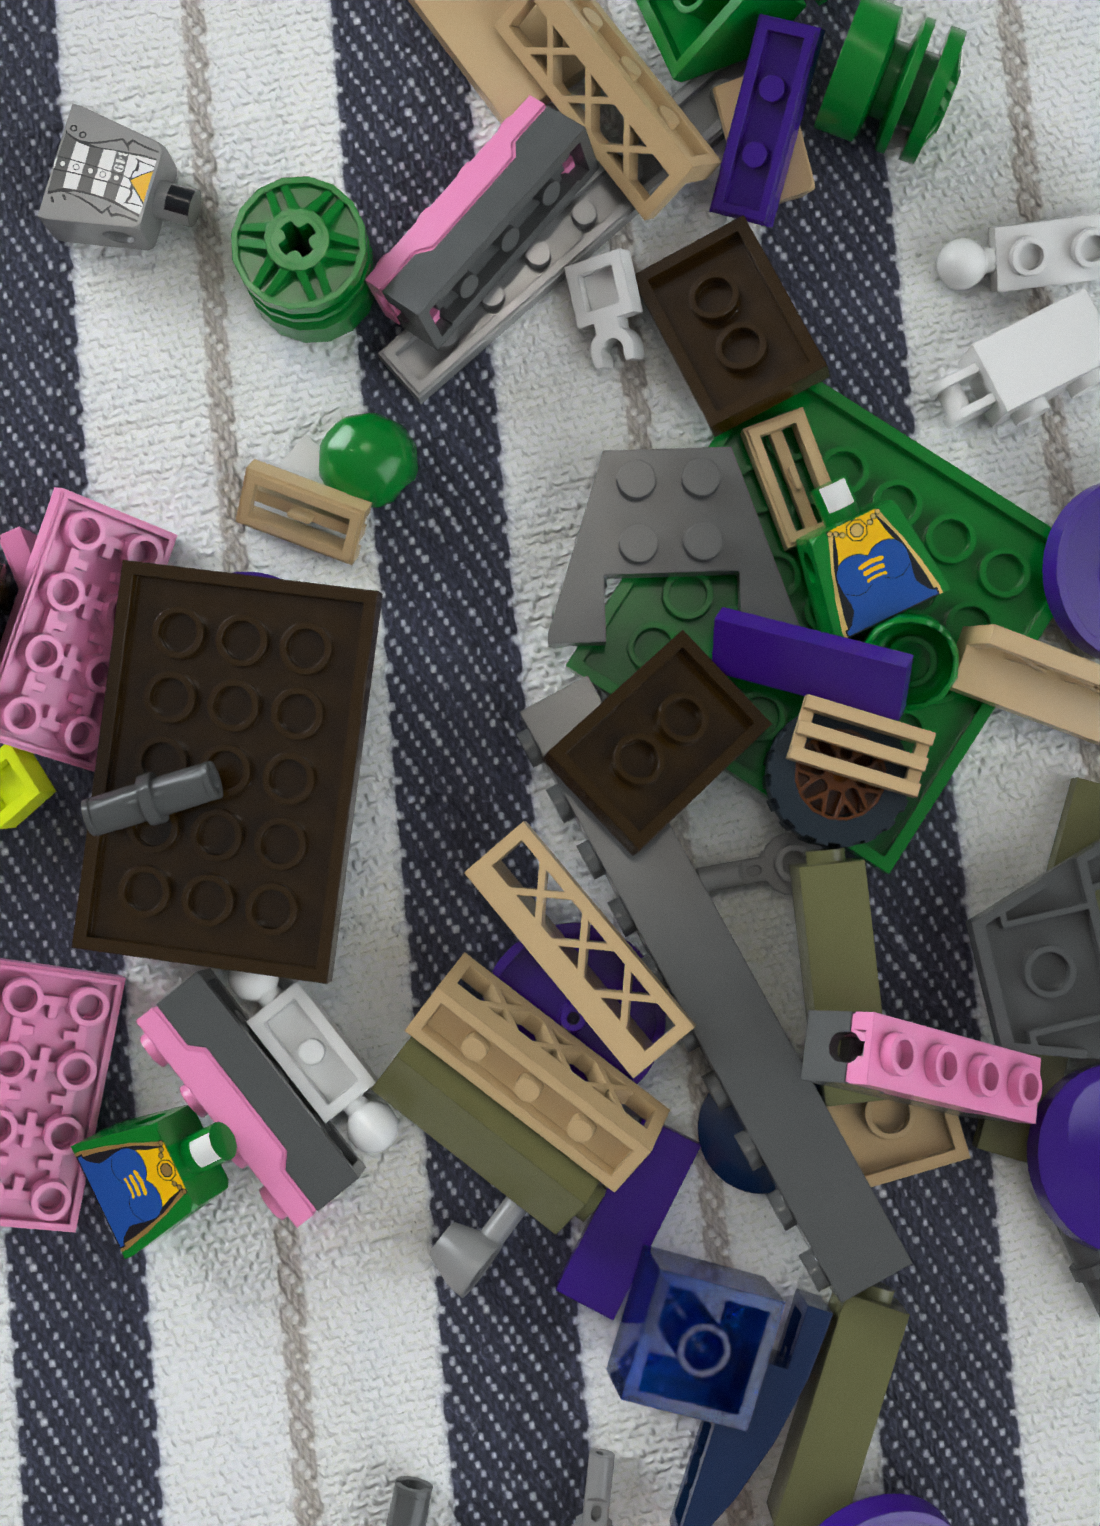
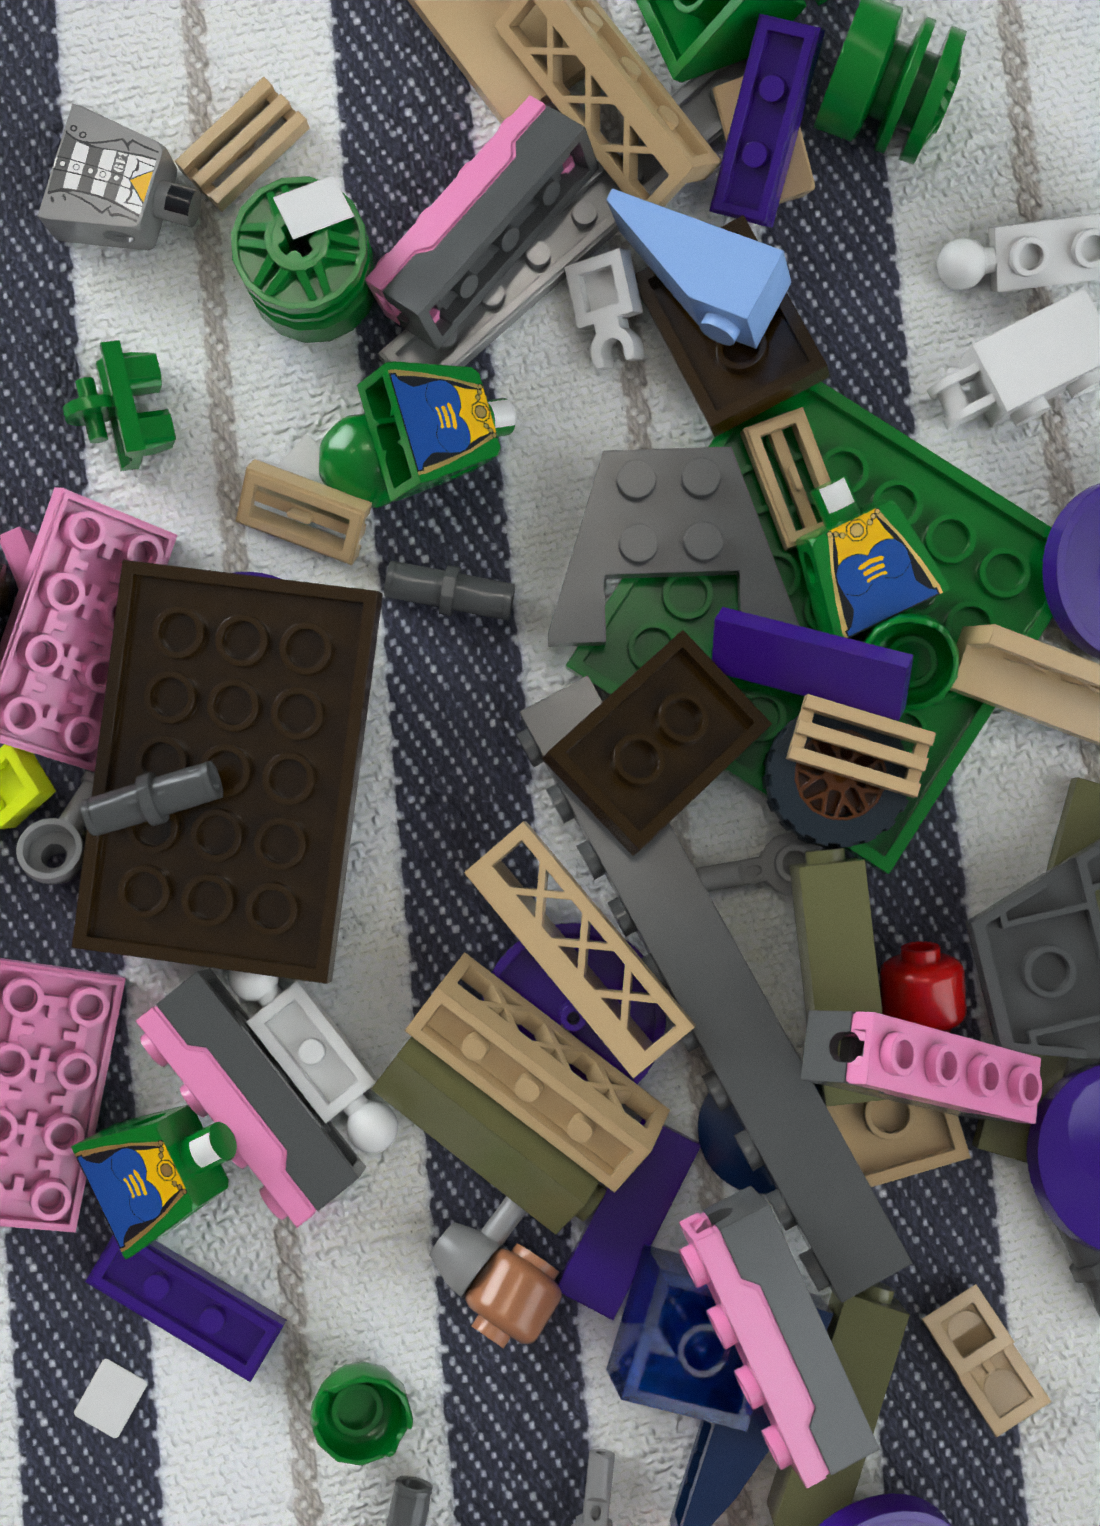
none -> light grey bar [16,771,94,885]
none -> green hips [62,340,176,471]
none -> white sticker [74,1359,147,1438]
none -> dark purple tile [85,1235,287,1382]
none -> tan tile [175,77,310,212]
none -> white sticker [273,175,354,239]
none -> green hair [310,1361,413,1466]
none -> torso [357,361,516,502]
none -> dark grey pin [384,560,515,621]
none -> nougat head [465,1243,562,1349]
none -> light blue slope [606,188,791,349]
none -> piece [679,1186,880,1488]
none -> red head [880,941,967,1033]
none -> tan slope [921,1284,1052,1437]

